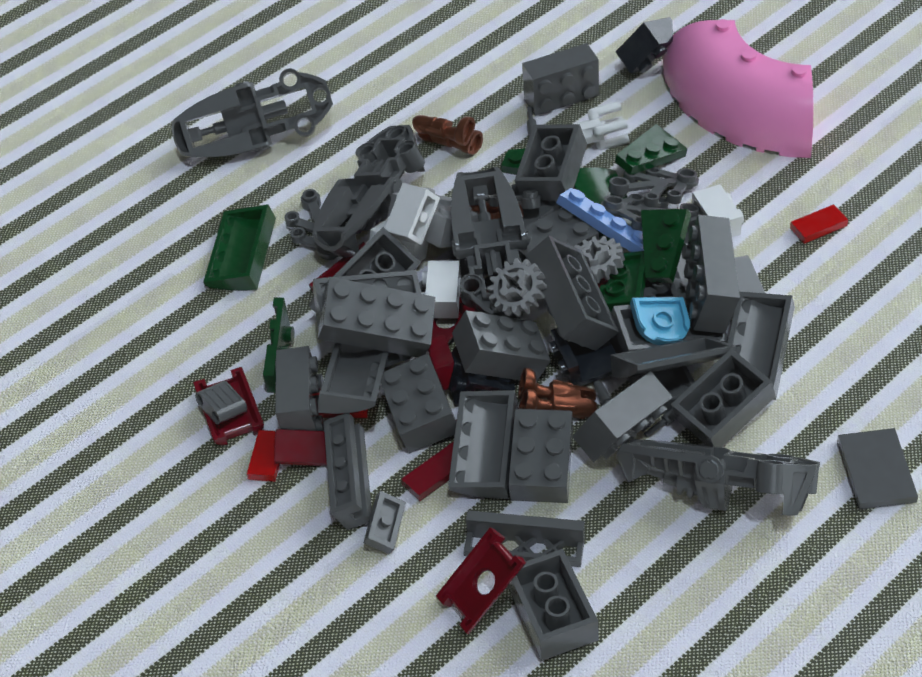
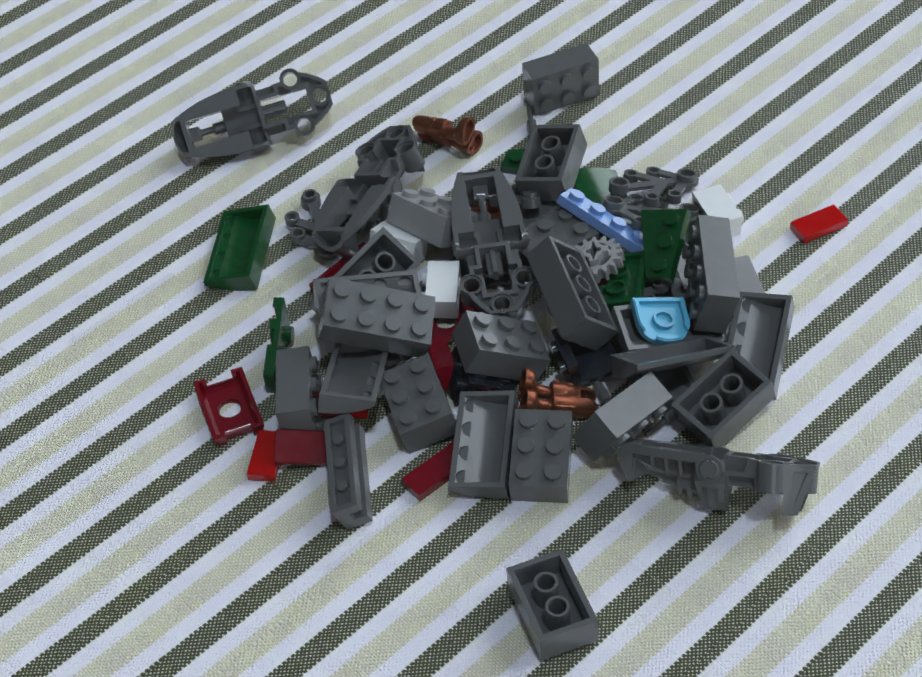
dark grey piece [195,381,247,424] -> none
plate [363,491,406,554] -> none
white brick [385,183,440,245] -> none
dark red piece [436,527,526,634] -> none
dark grey fence [464,510,585,567] -> none
light grey gear [487,258,547,317] -> none
white plant [575,101,630,150] -> none
wing [615,124,688,175] -> none
black slope [616,17,673,74] -> none
bright pink brick [663,19,813,158] -> none
dark grey tile [838,428,918,510] -> none

